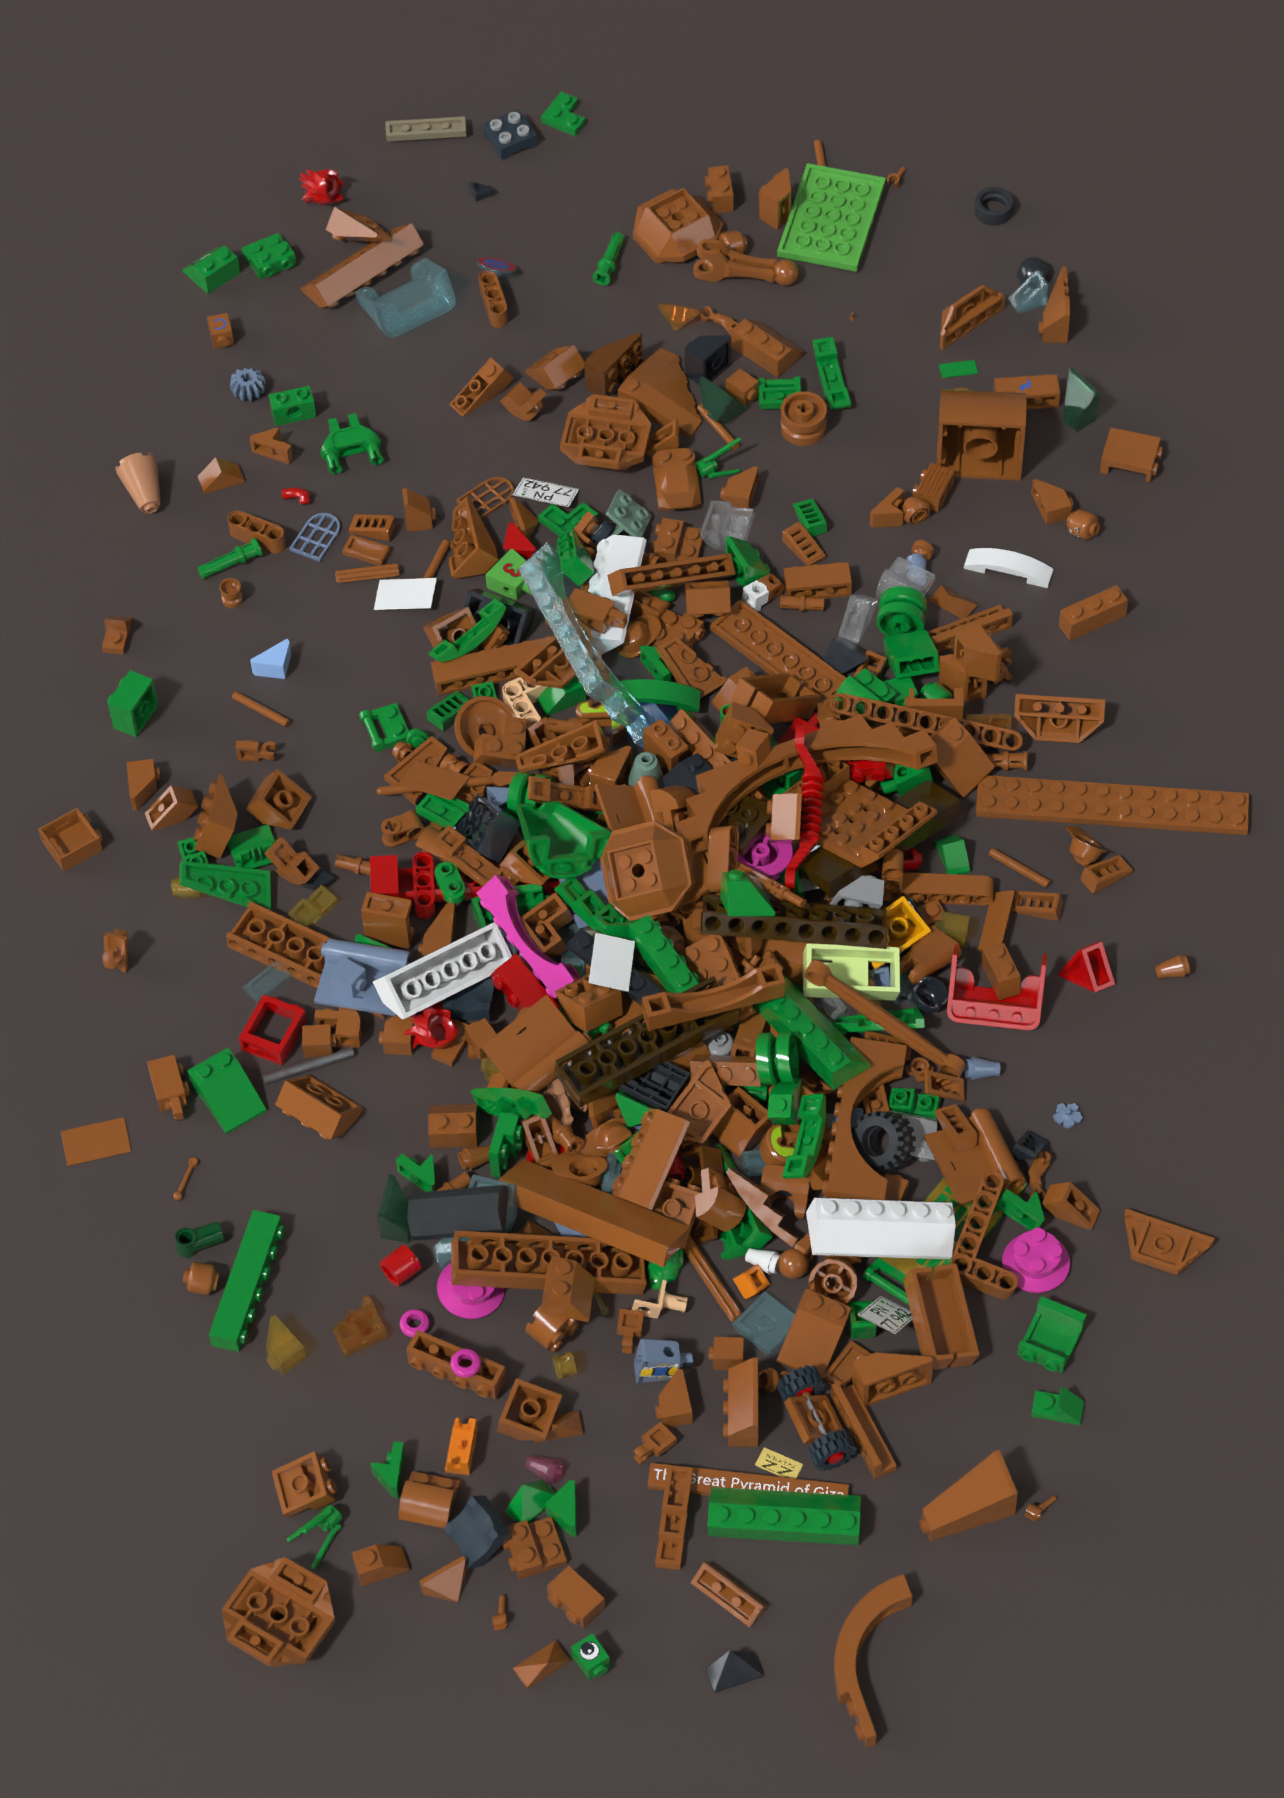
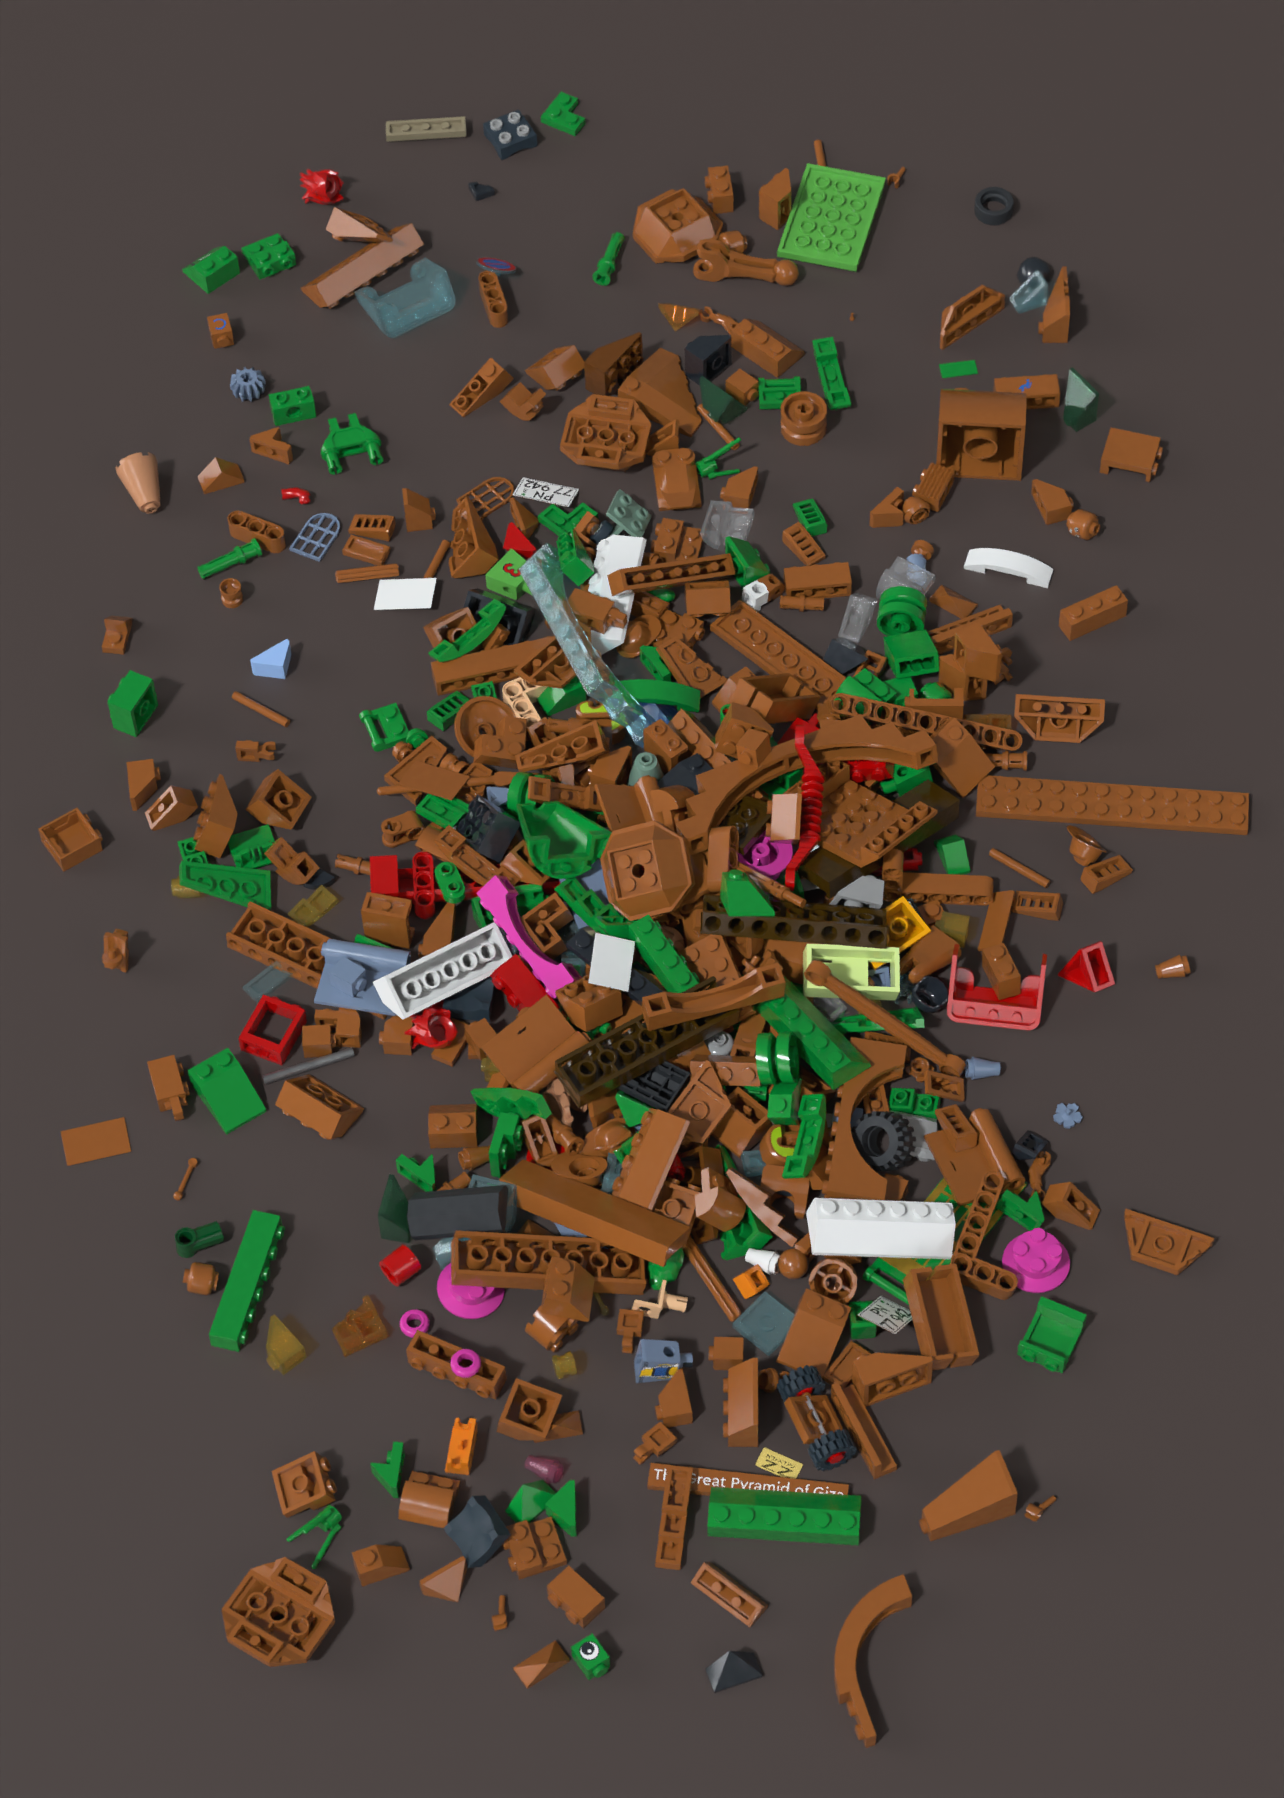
green slope [1031,1387,1084,1425] -> none

